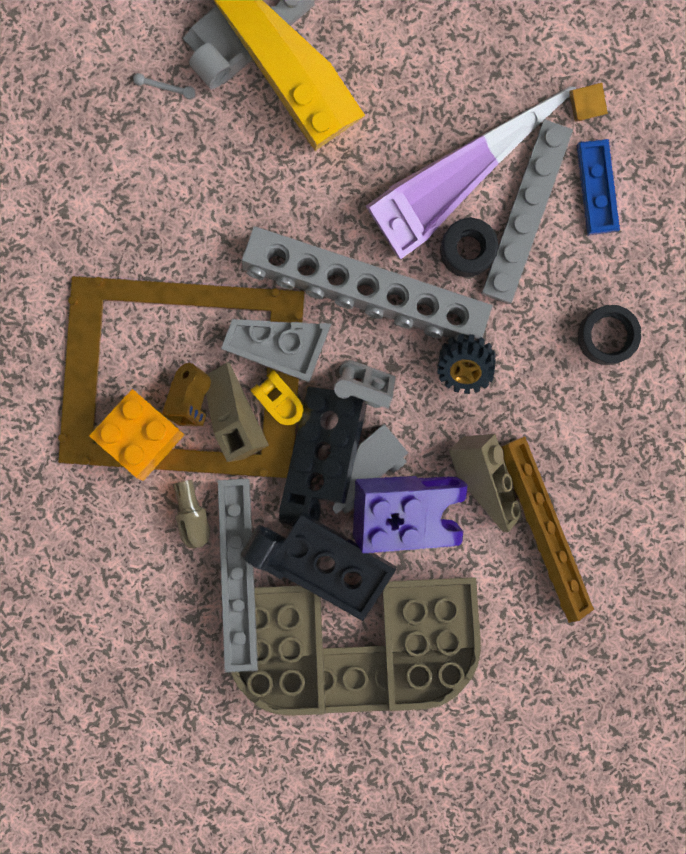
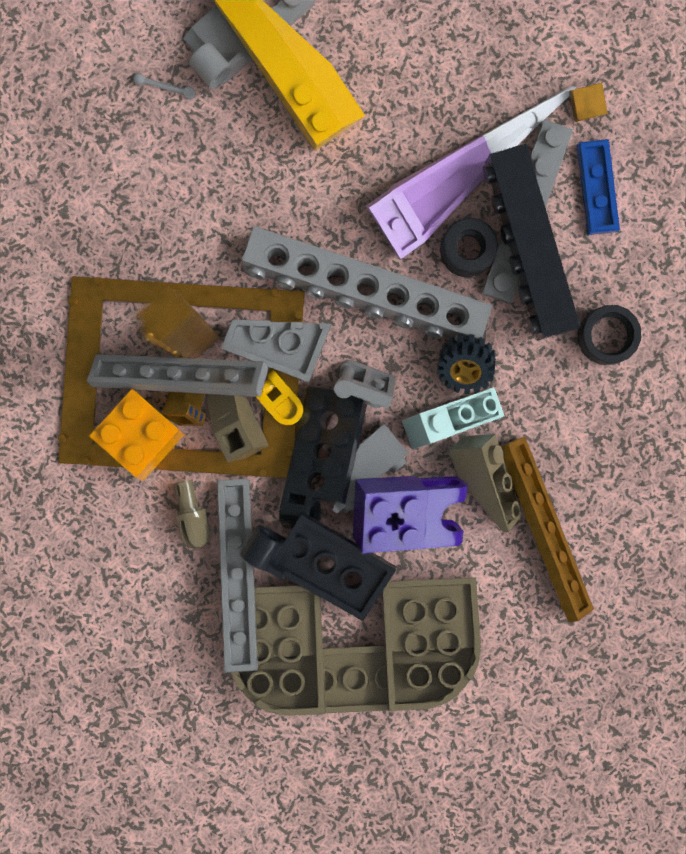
none -> light grey plate [87,354,268,397]
none -> pearl gold brick [135,286,220,359]
none -> light aqua slope [401,387,505,450]
none -> black brick [483,143,581,341]

